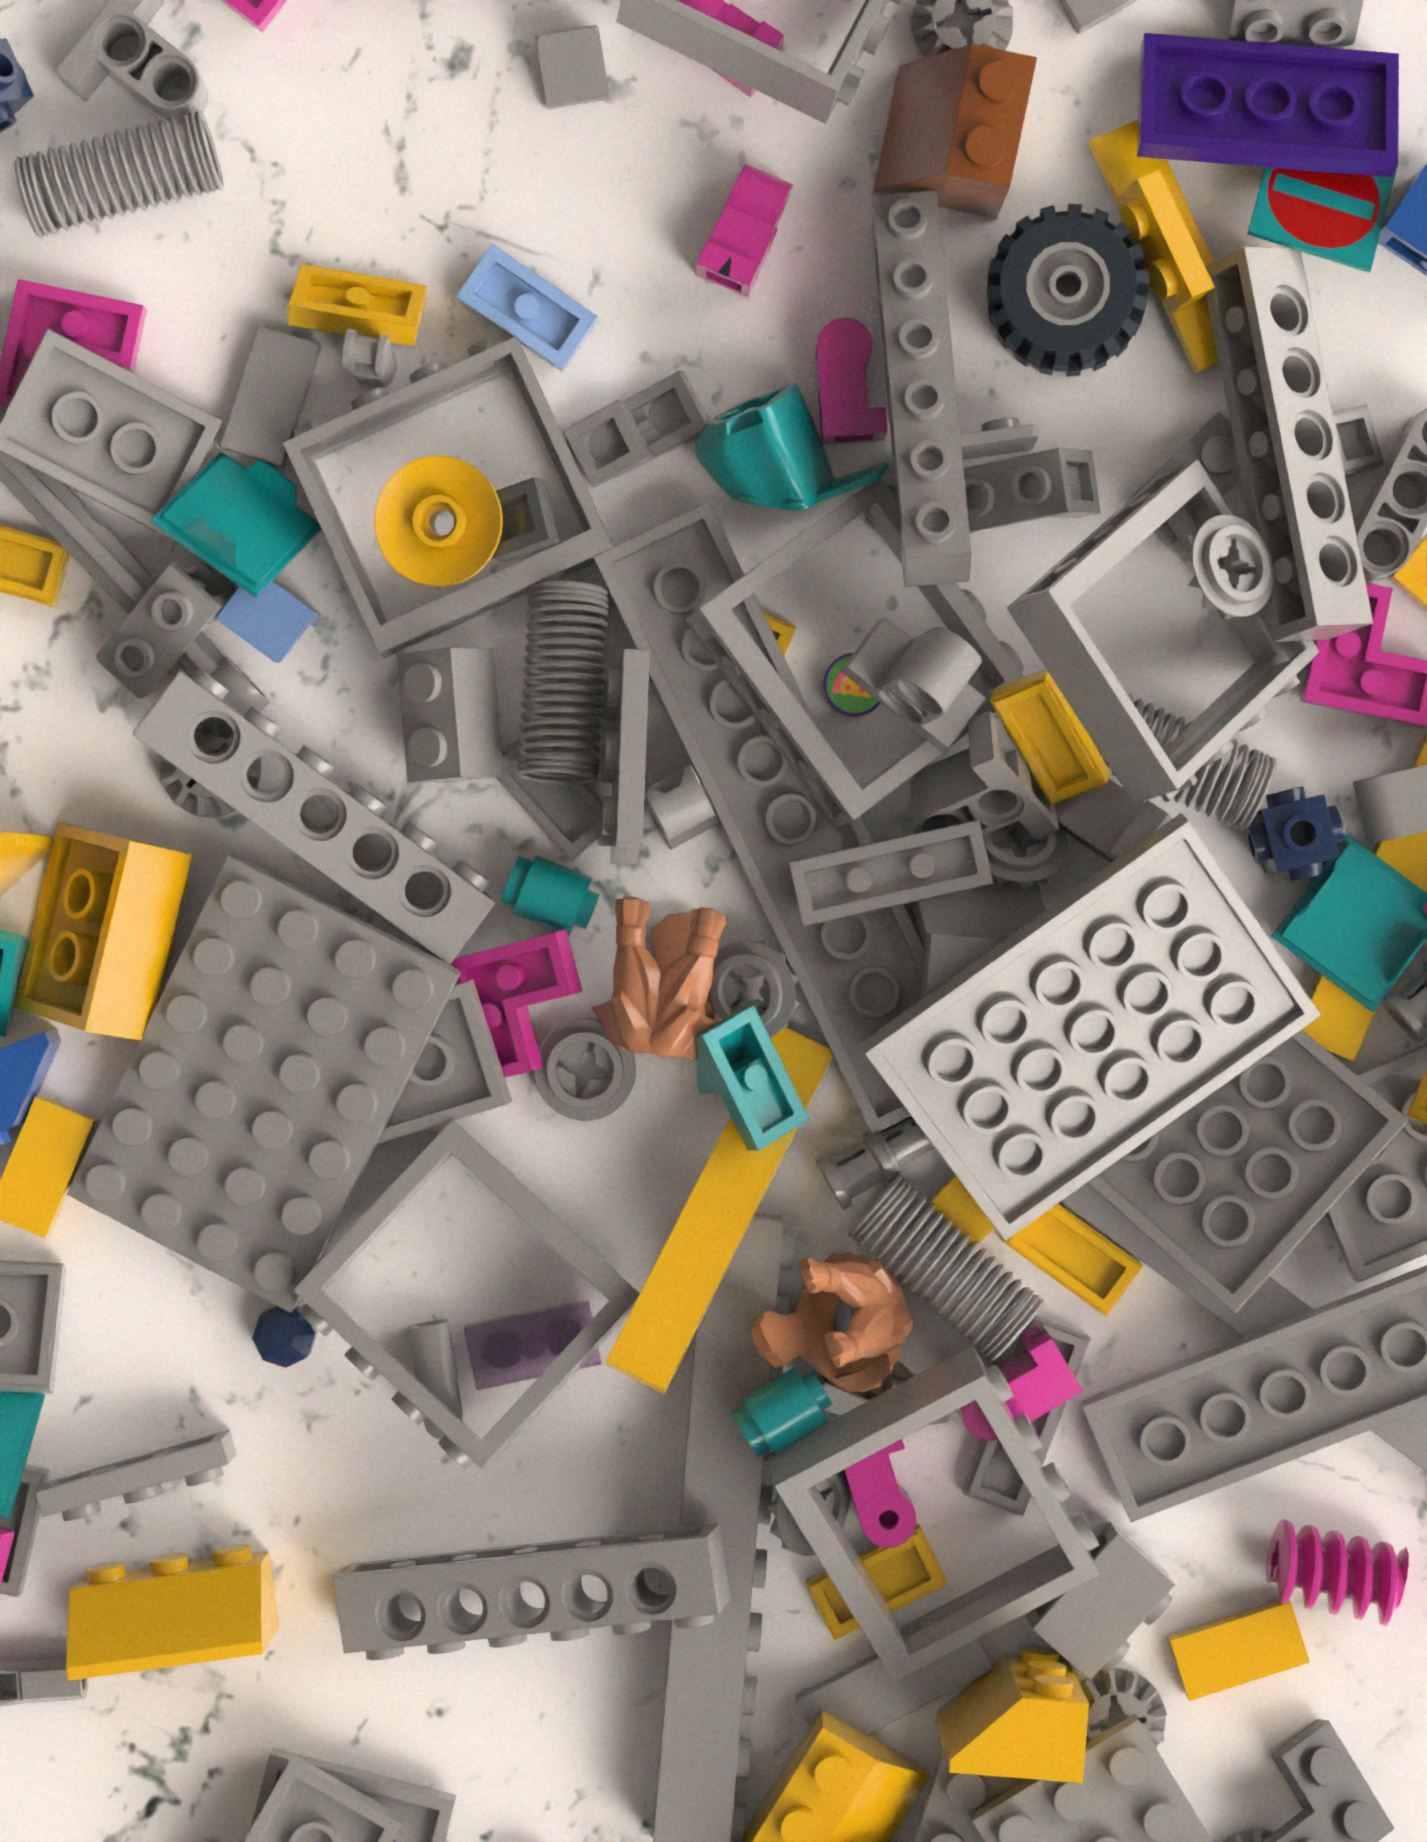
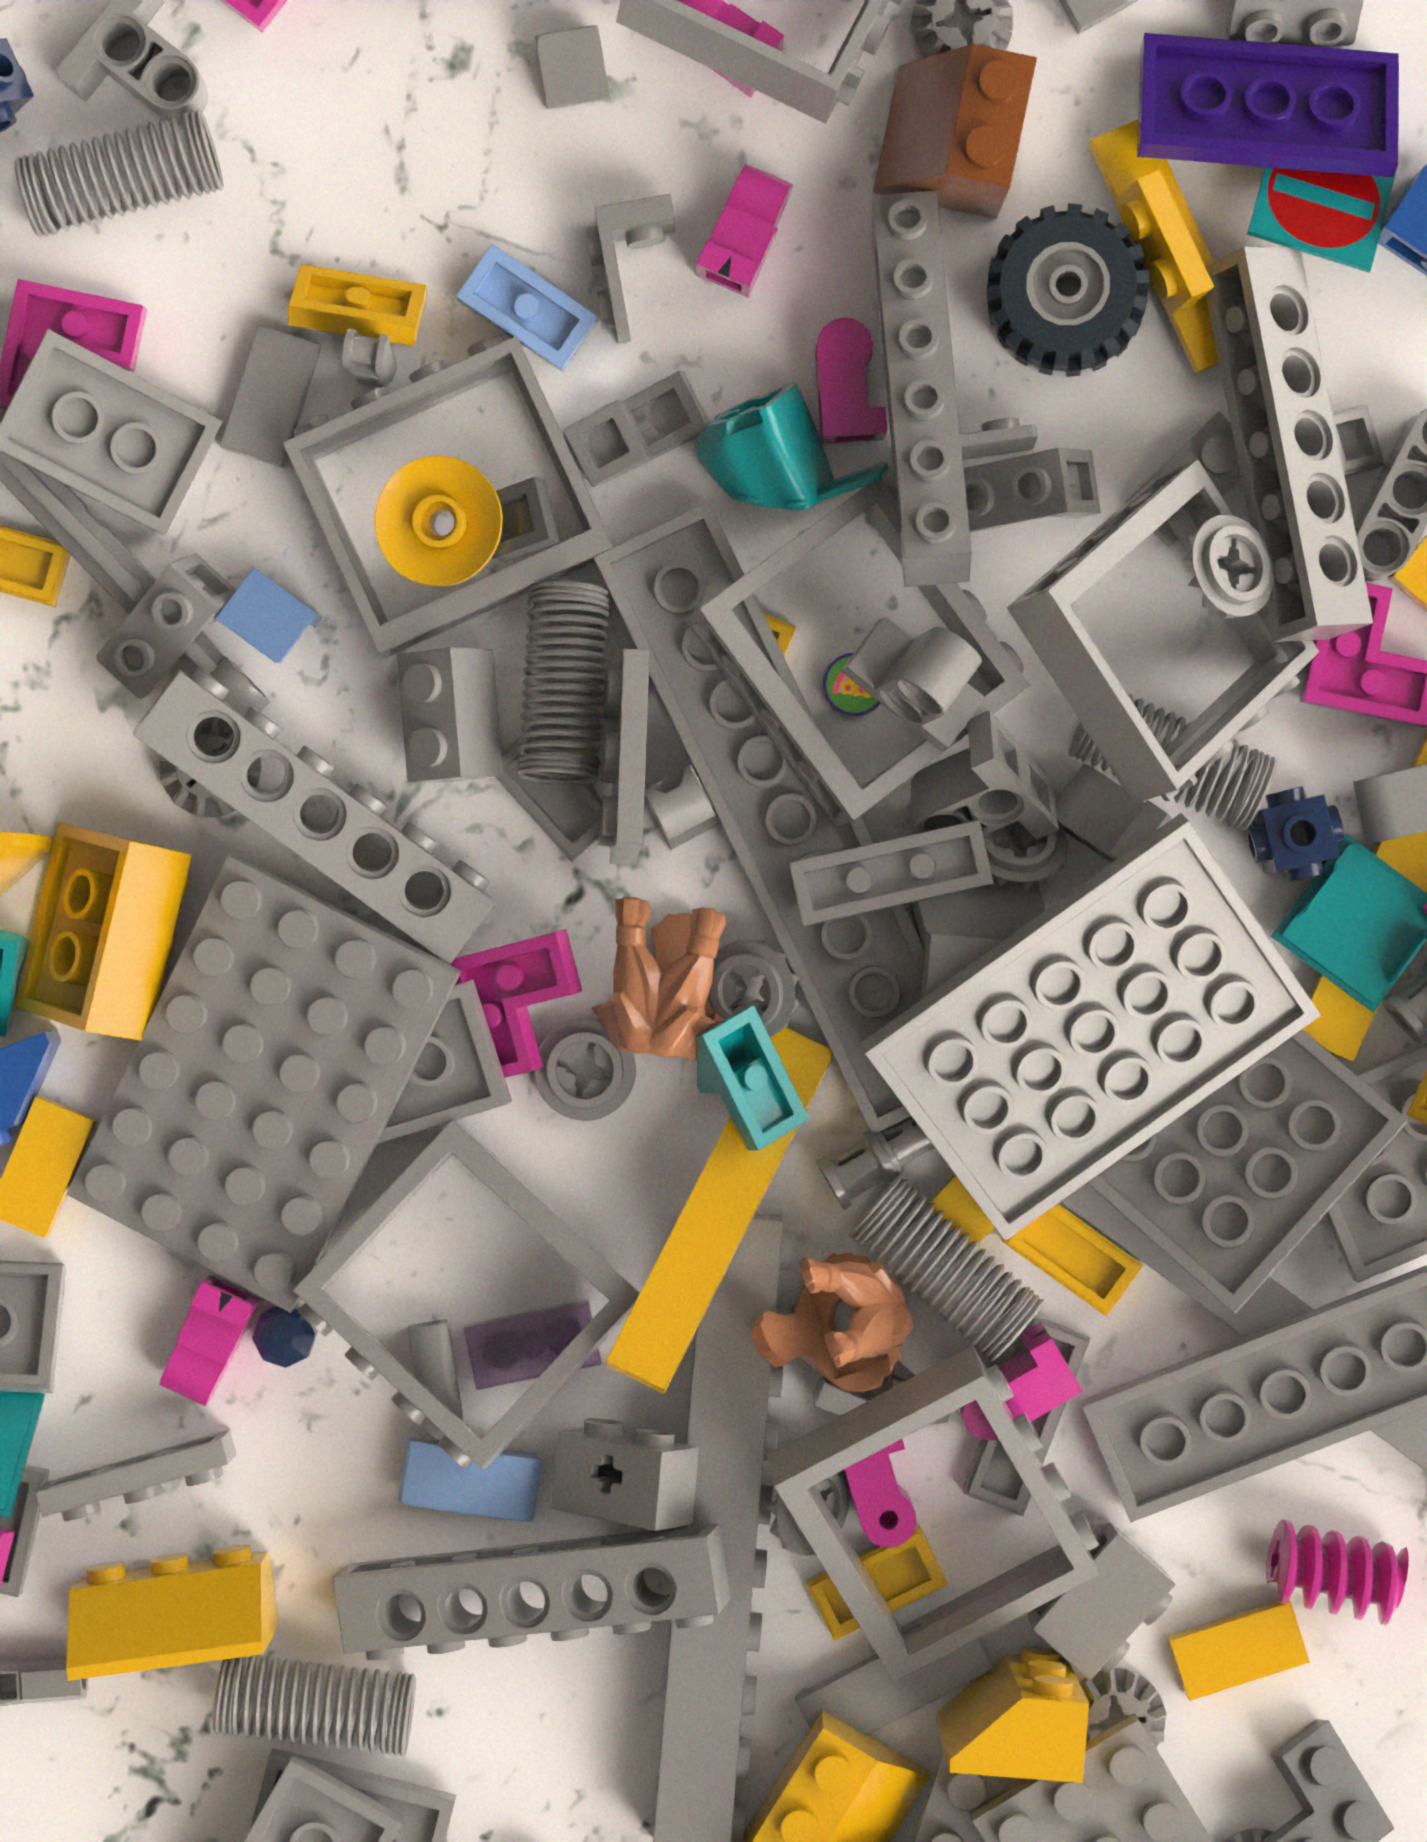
teal piece [151,452,322,598] -> none
teal brick [500,855,600,937] -> none
teal brick [732,1366,833,1458] -> none
yellow tile [990,668,1111,805] -> none
none -> dark pink leg [159,1275,262,1406]
none -> light grey piece [213,1655,416,1757]
none -> light blue slope [397,1438,543,1522]
none -> light grey brick [551,1418,699,1531]
none -> light grey bracket [585,193,675,344]

